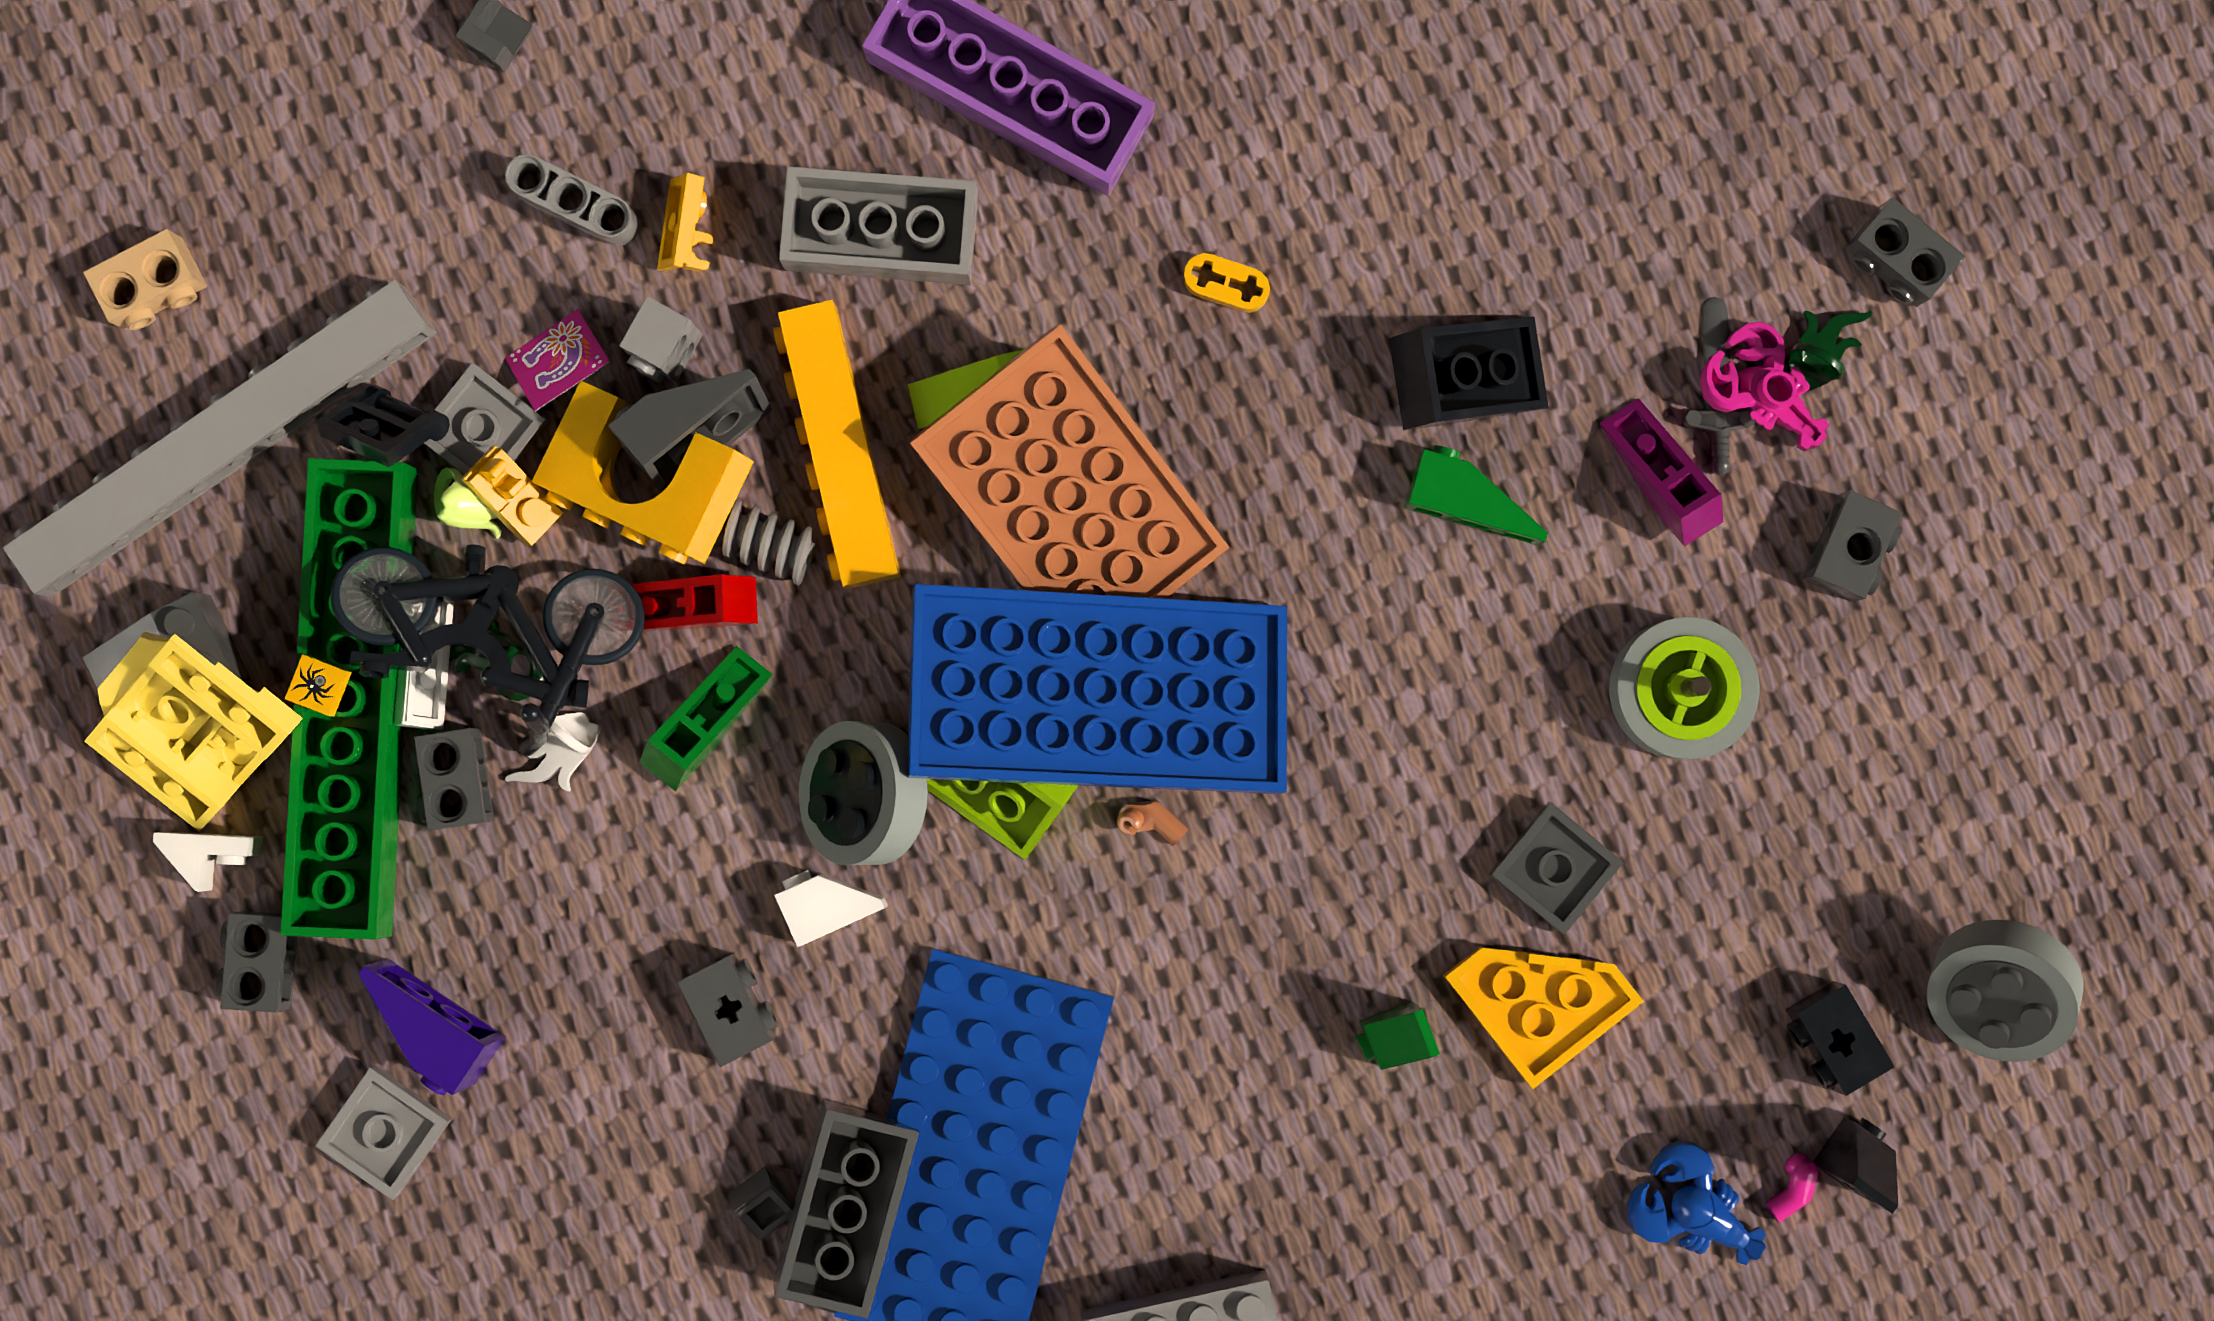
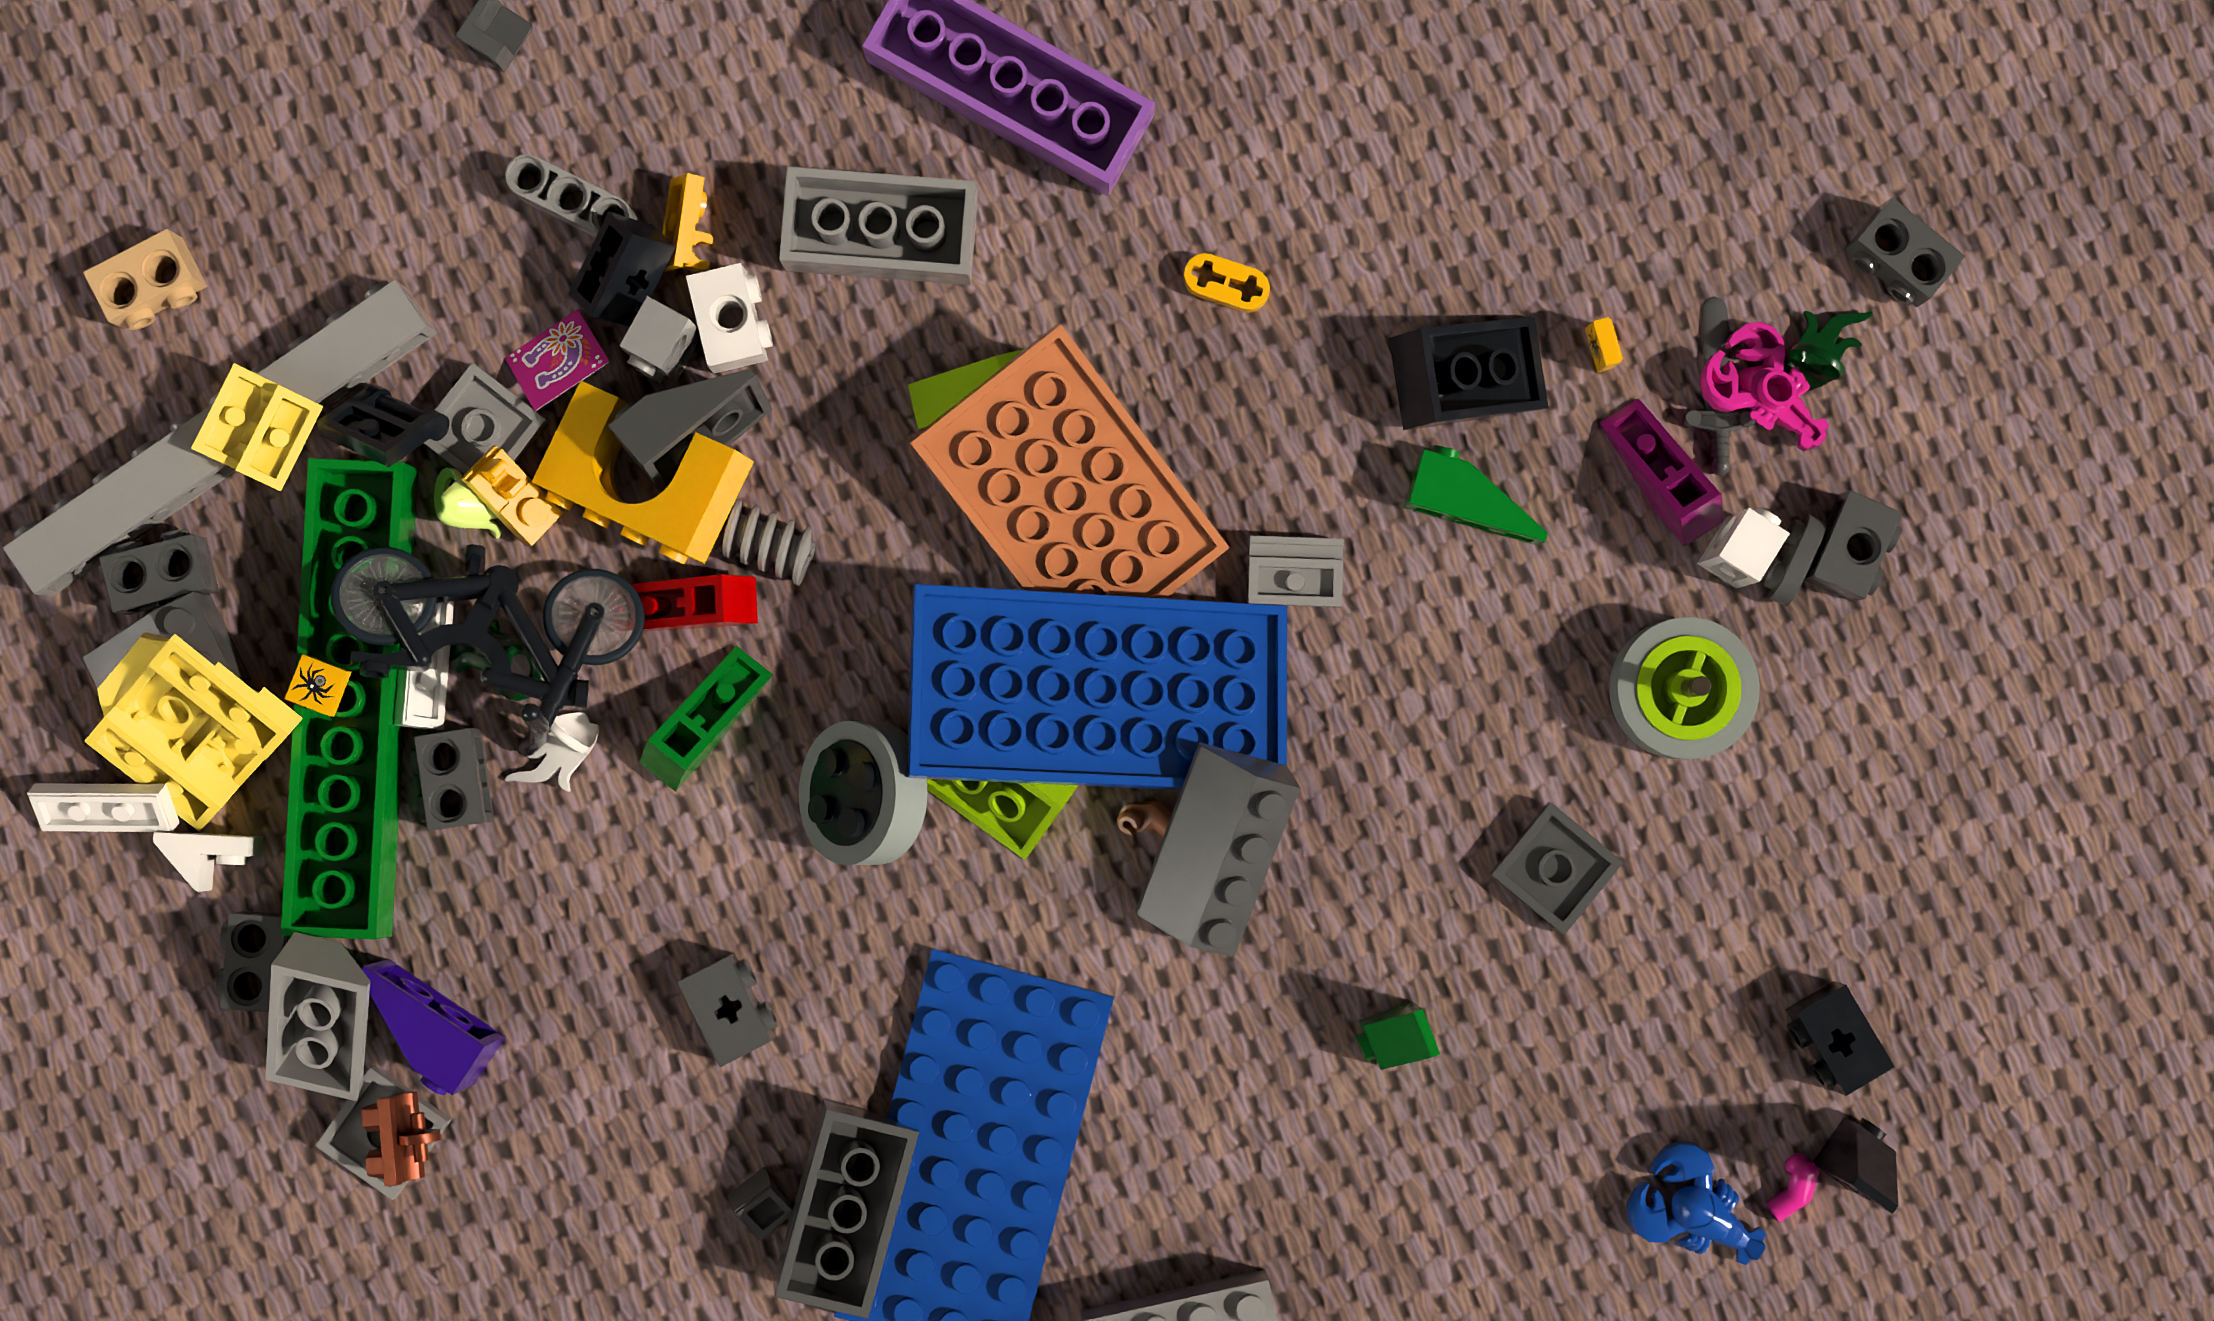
yellow brick [773,299,901,590] -> none
white slope [774,870,888,947] -> none
yellow plate [1443,946,1644,1089] -> none
wheel [1927,920,2083,1062] -> none
none -> white tile [27,783,179,832]
none -> dark grey brick [99,529,220,615]
none -> light yellow slope [191,363,324,491]
none -> light grey slope [265,932,370,1102]
none -> copper hips [361,1091,441,1186]
none -> black brick [568,212,676,327]
none -> white brick [686,263,773,374]
none -> dark grey slope [1135,742,1301,957]
none -> light grey plate [1247,536,1344,608]
none -> yellow tile [1585,317,1623,373]
none -> white brick [1697,507,1790,589]
none -> dark grey plate [1763,514,1827,606]

